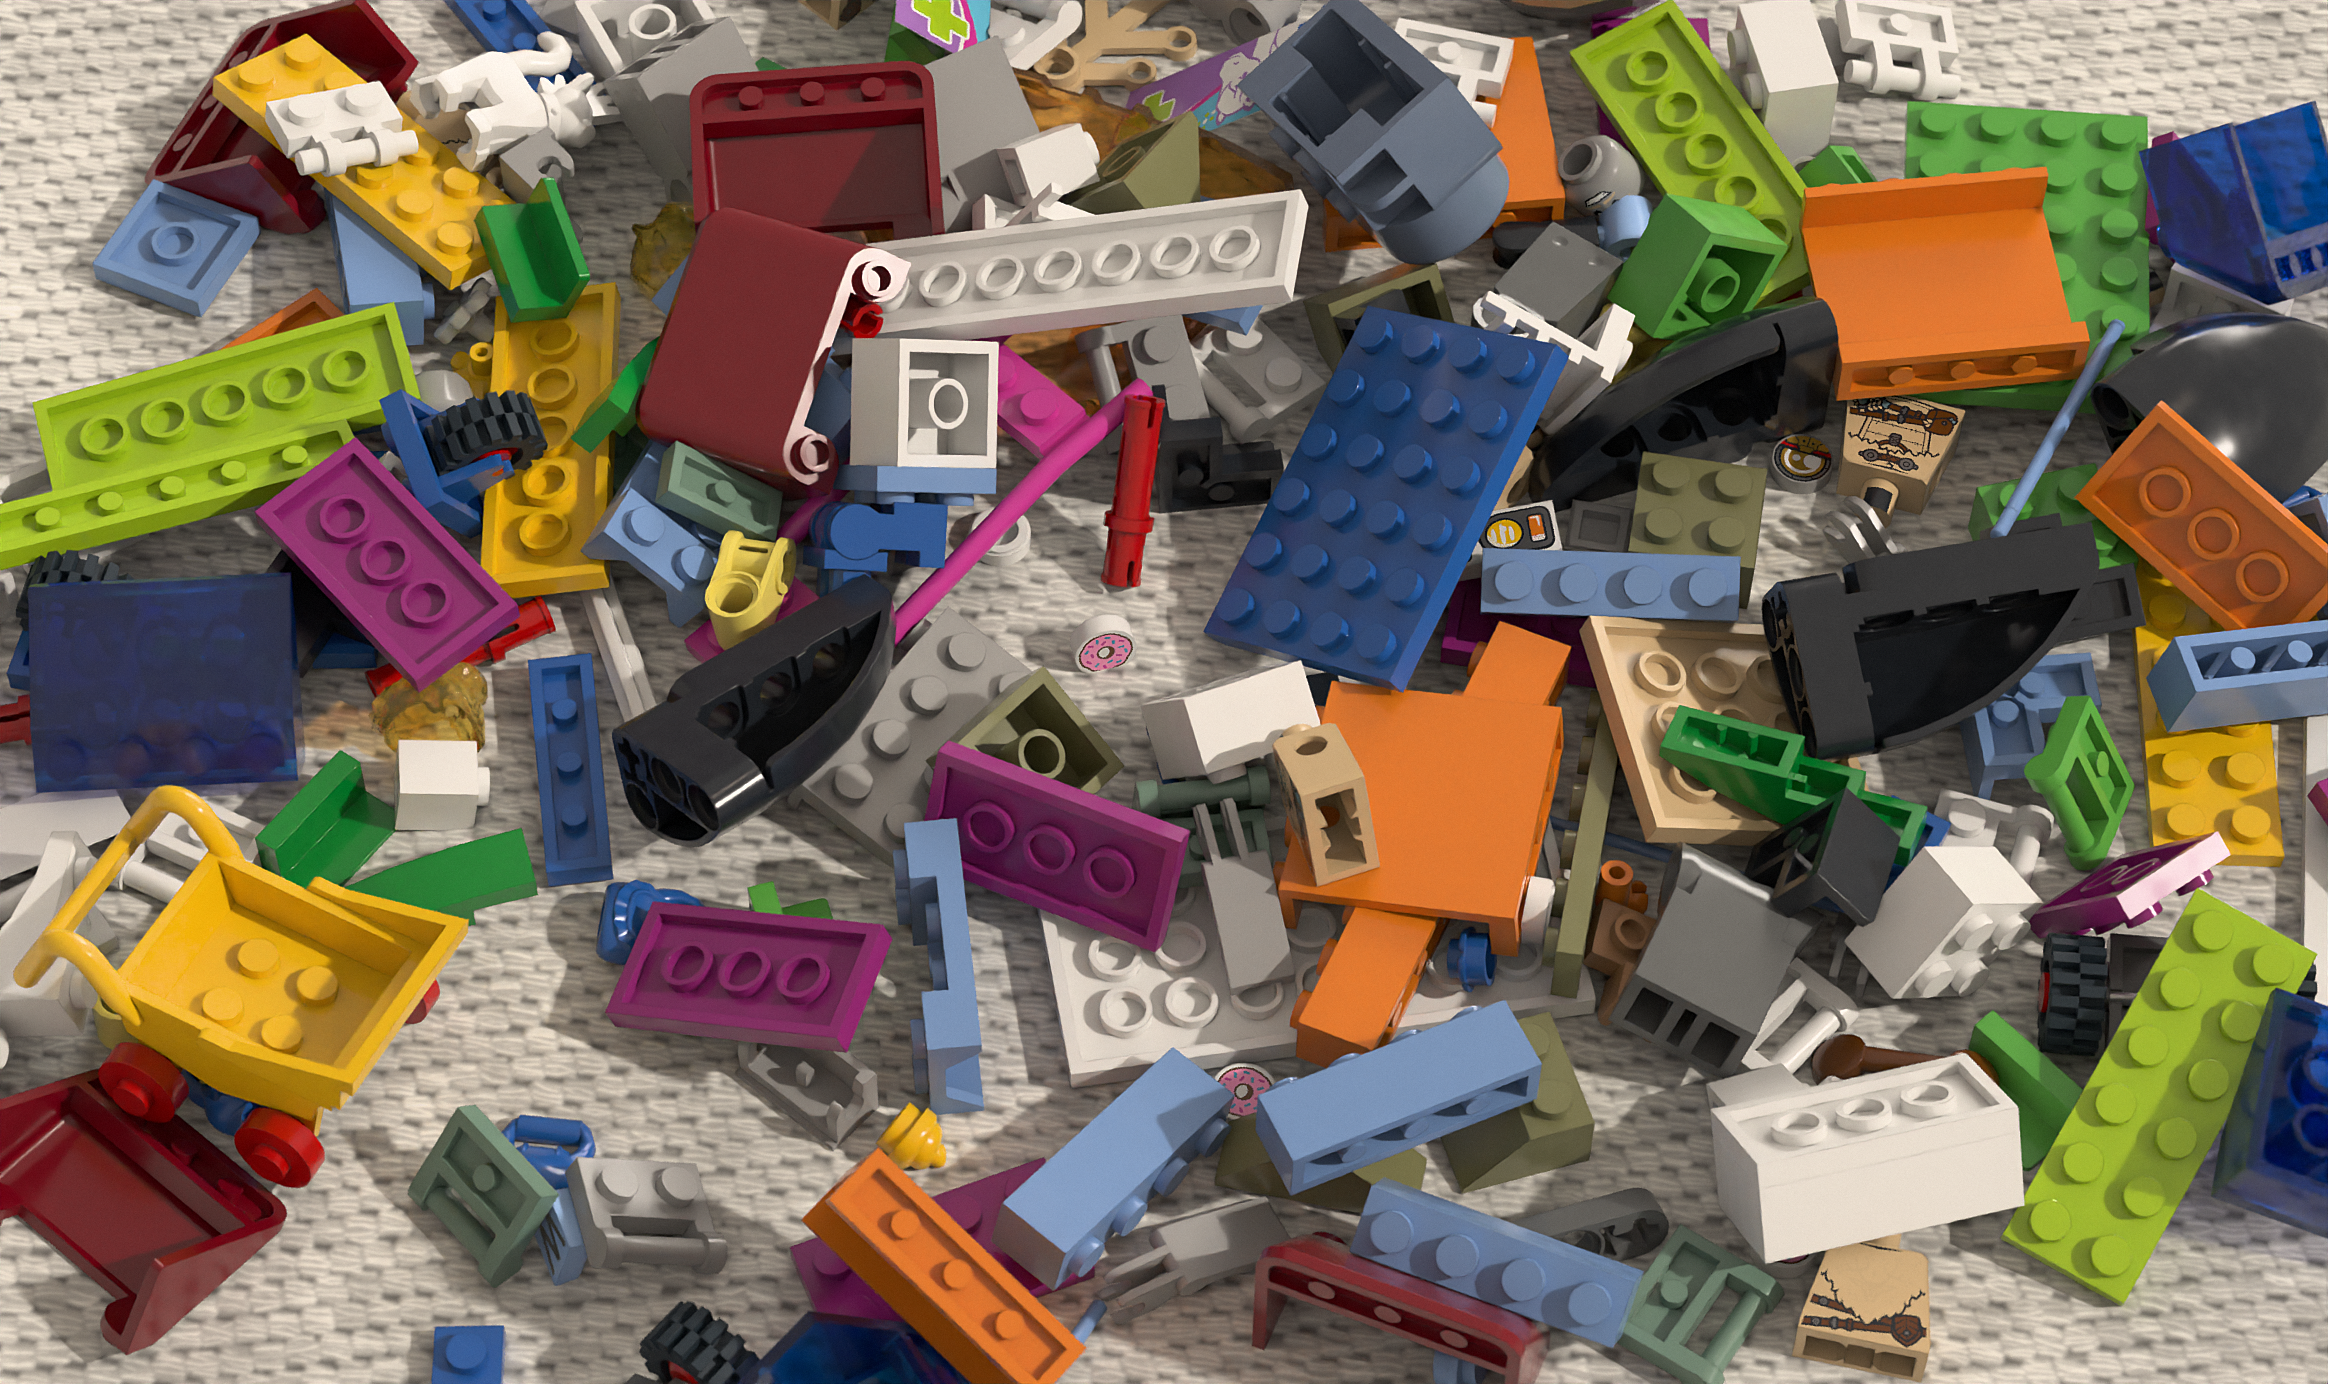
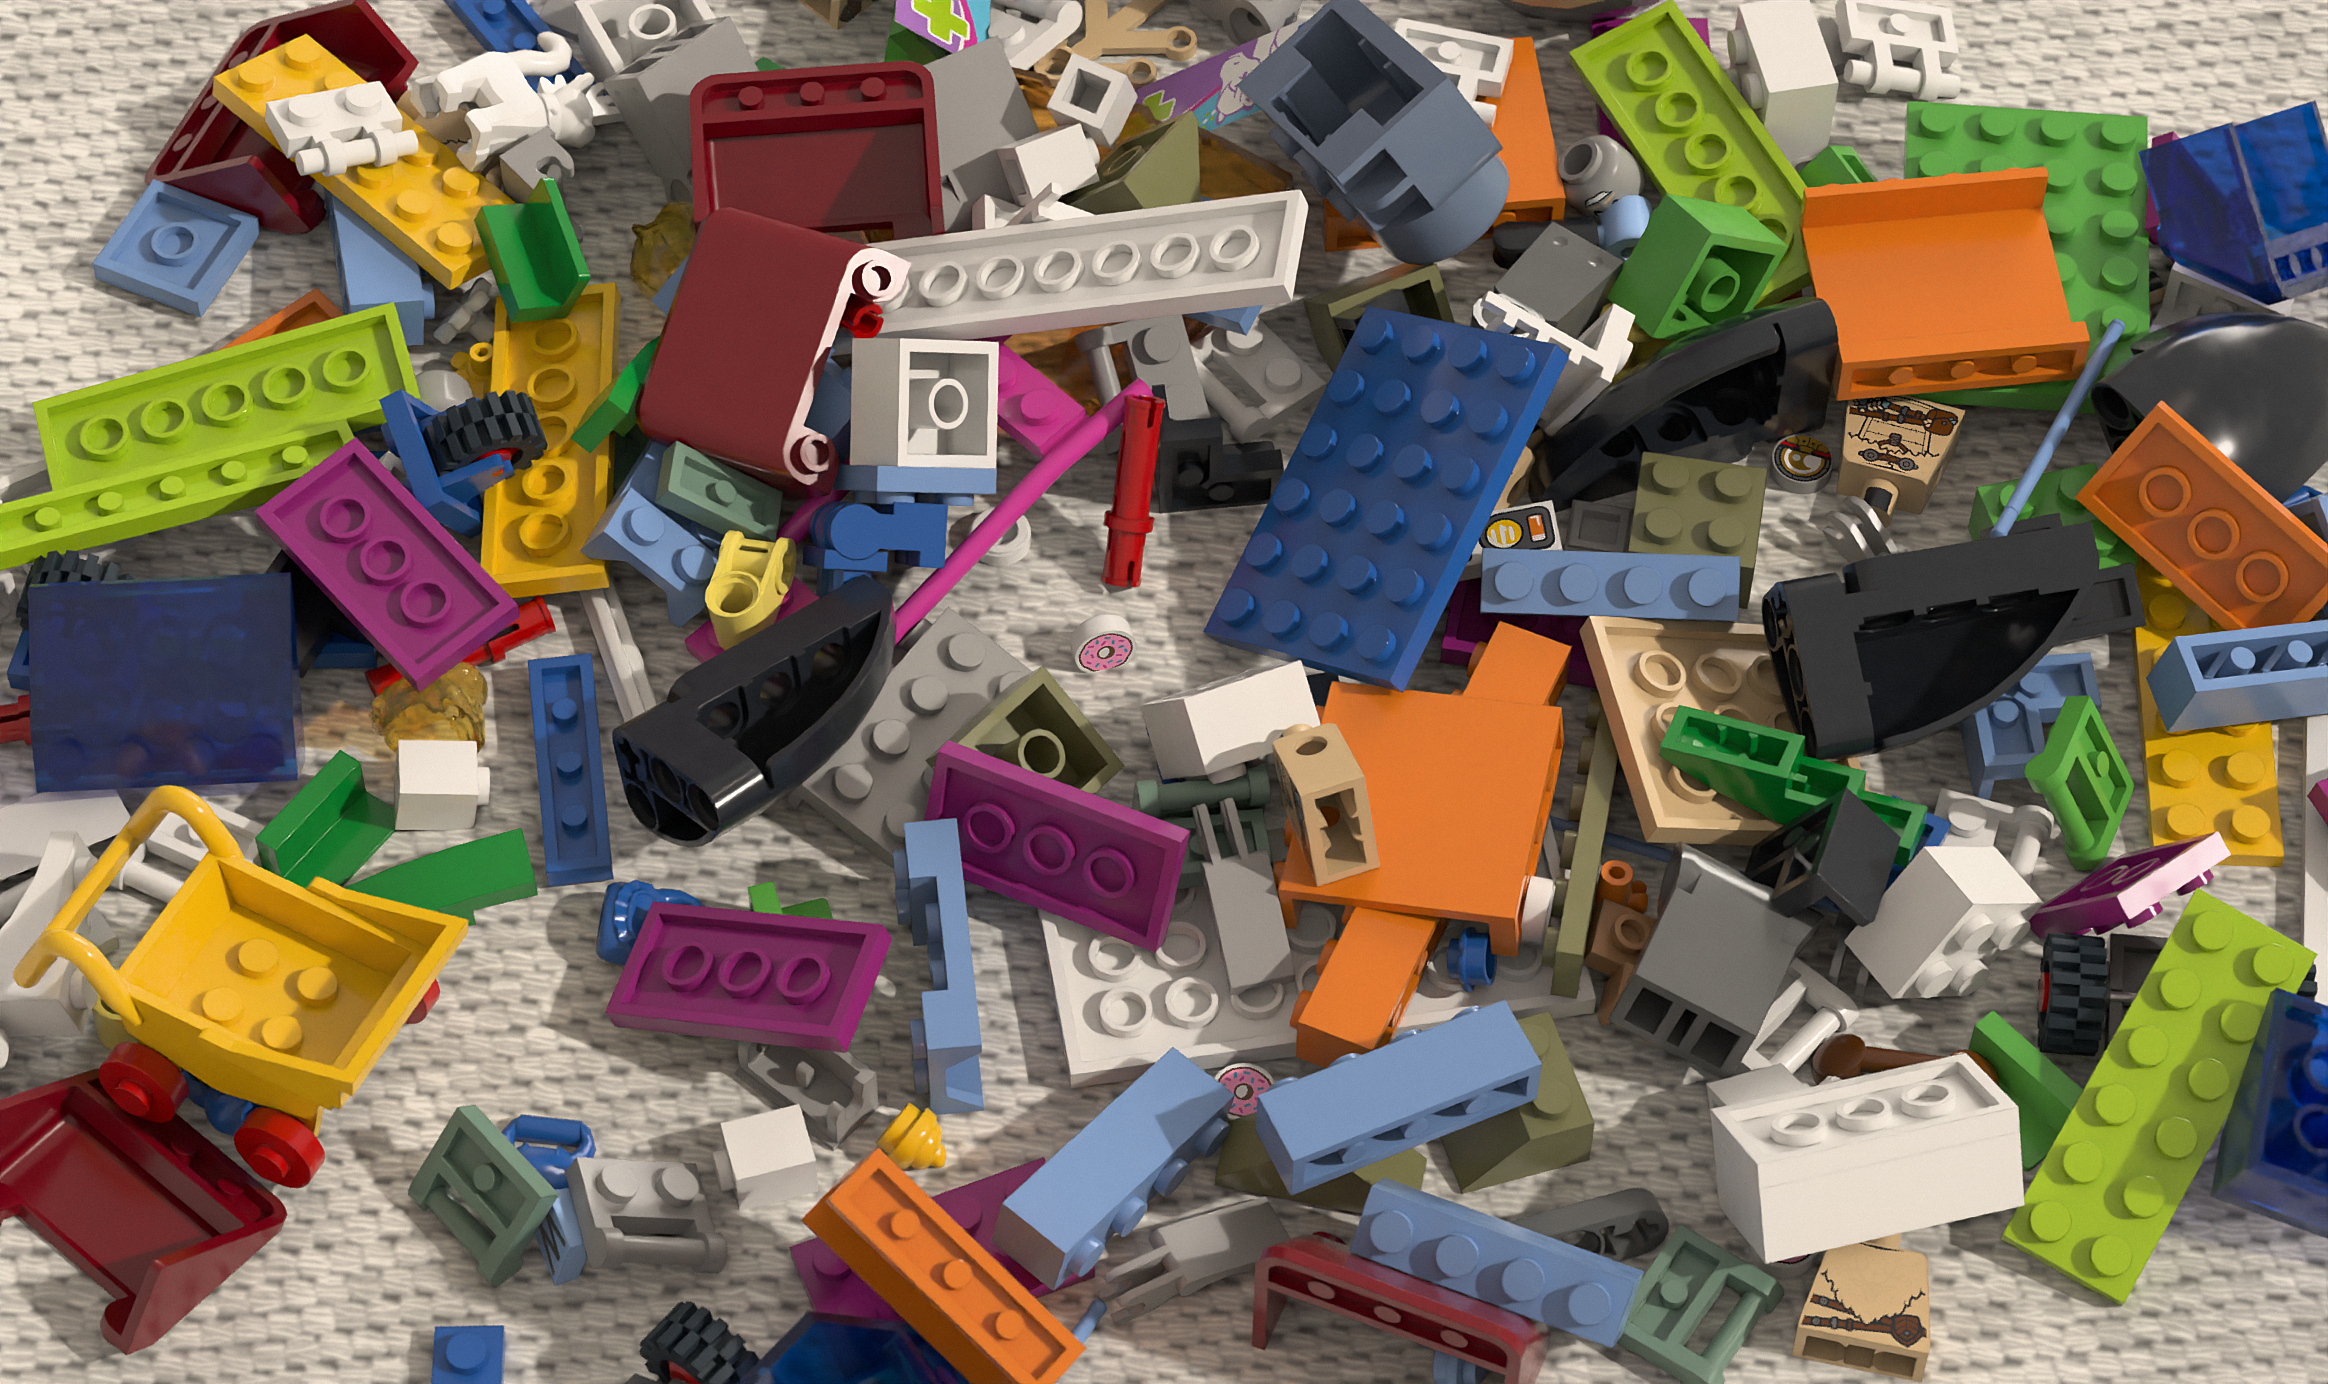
none -> white brick [712,1104,819,1210]
none -> white brick [1047,53,1138,150]

